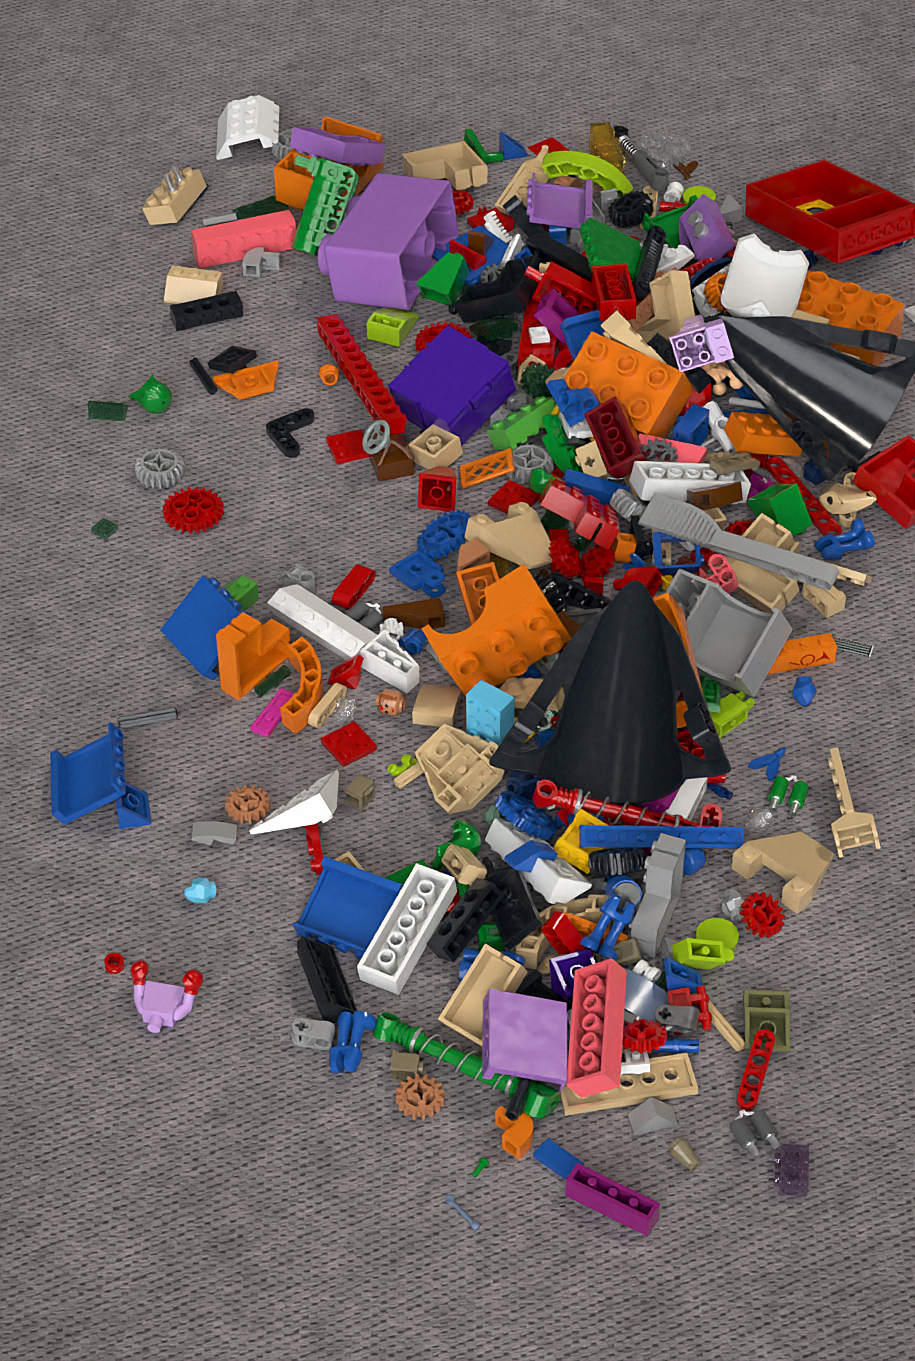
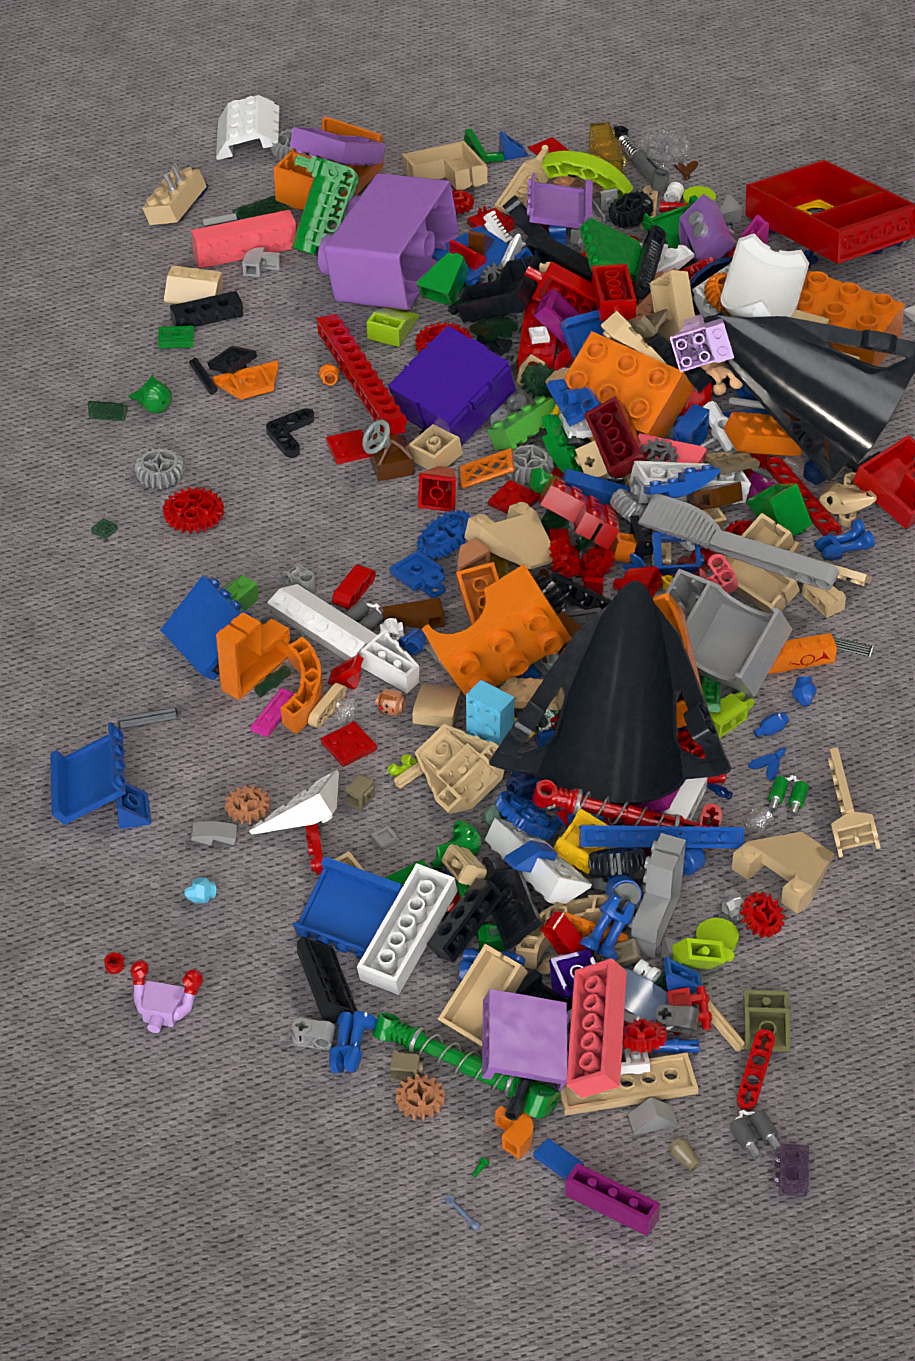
none -> green plate [158,326,194,349]
none -> light grey tile [371,826,400,851]
none -> dark tan bracket [627,309,669,339]
none -> light grey bracket [631,476,662,504]
none -> blue slope [643,464,720,498]
none -> dark pink slope [737,214,769,244]
none -> blue plant [753,712,789,737]

